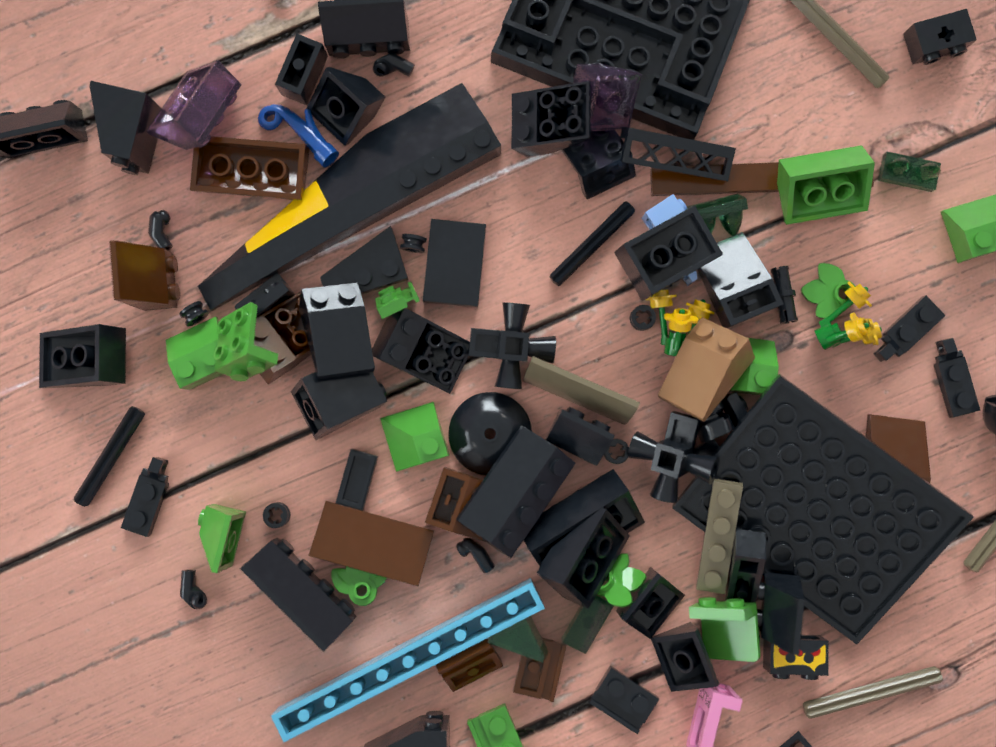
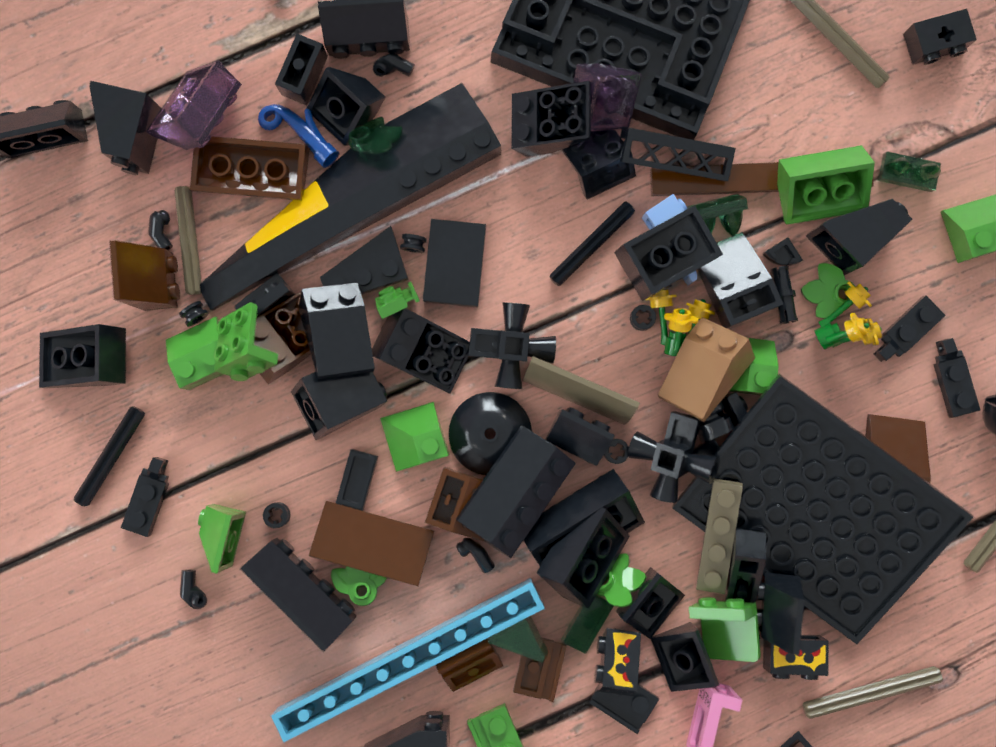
none -> dark tan axle [174,186,201,295]
none -> clear green plate [349,117,403,154]
none -> black brick [594,628,641,696]
none -> black tile [763,237,803,266]
none -> black slope [806,198,913,275]

